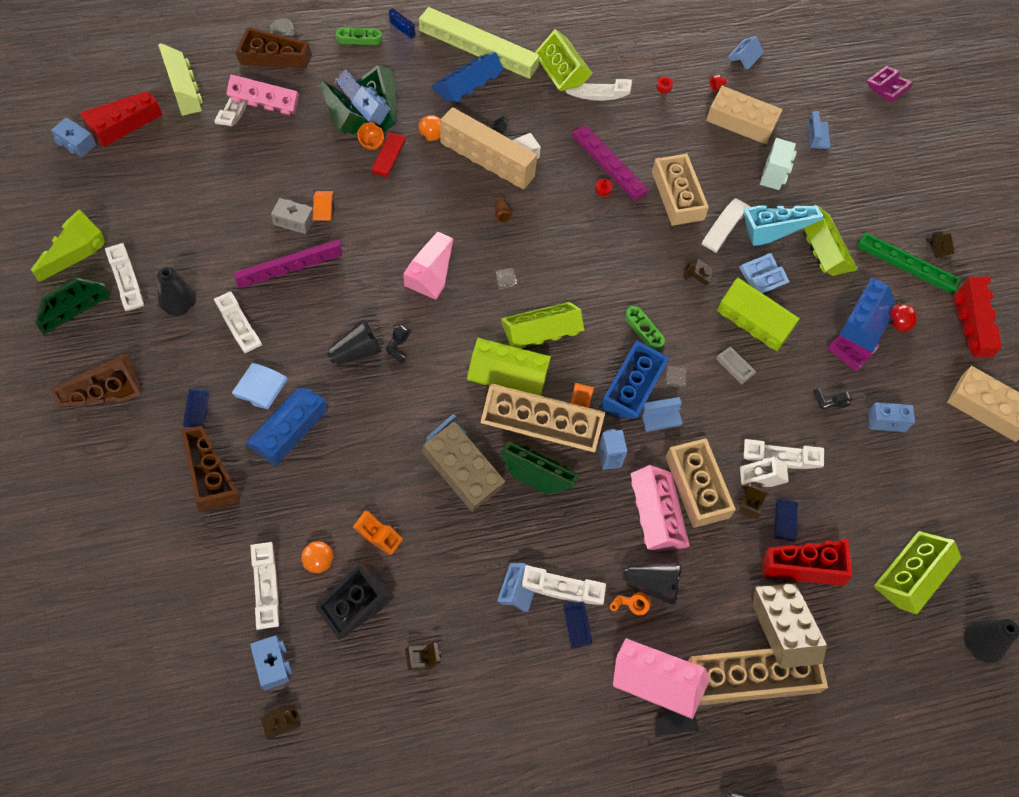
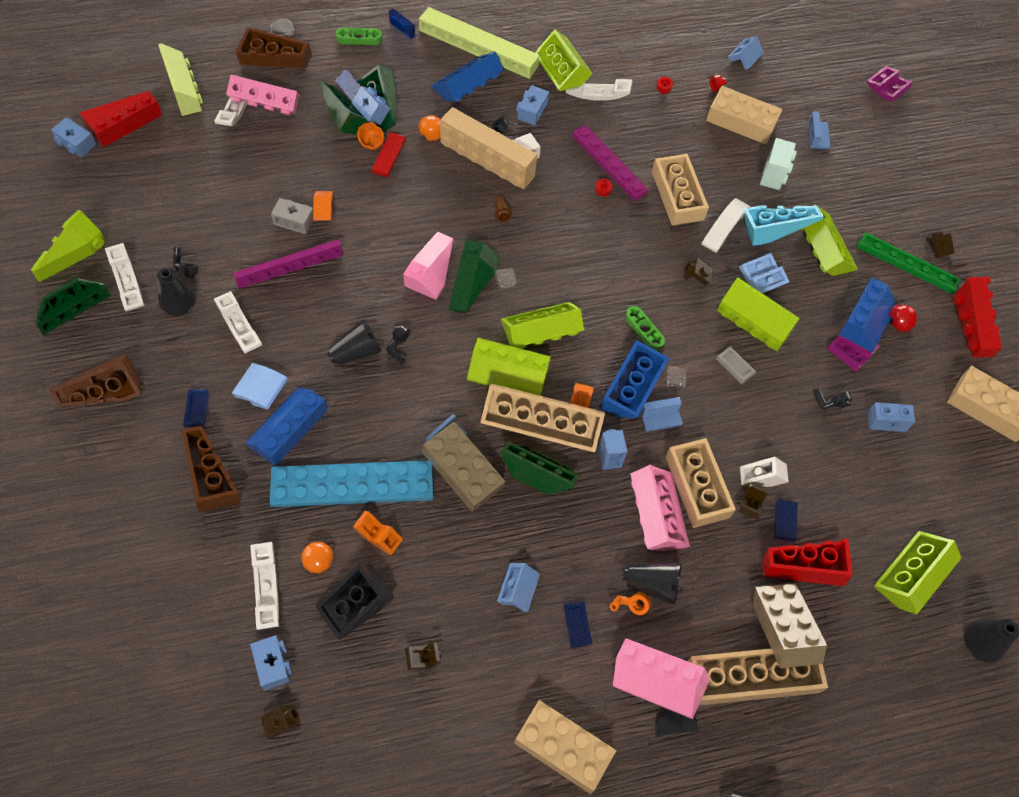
white slope [522,565,606,605] -> none
white slope [744,439,824,469] -> none
none -> black plate [173,246,199,277]
none -> dark azure plate [270,460,433,507]
none -> dark green wedge [449,239,500,313]
none -> tan brick [514,700,616,794]
none -> medium blue brick [516,85,549,125]

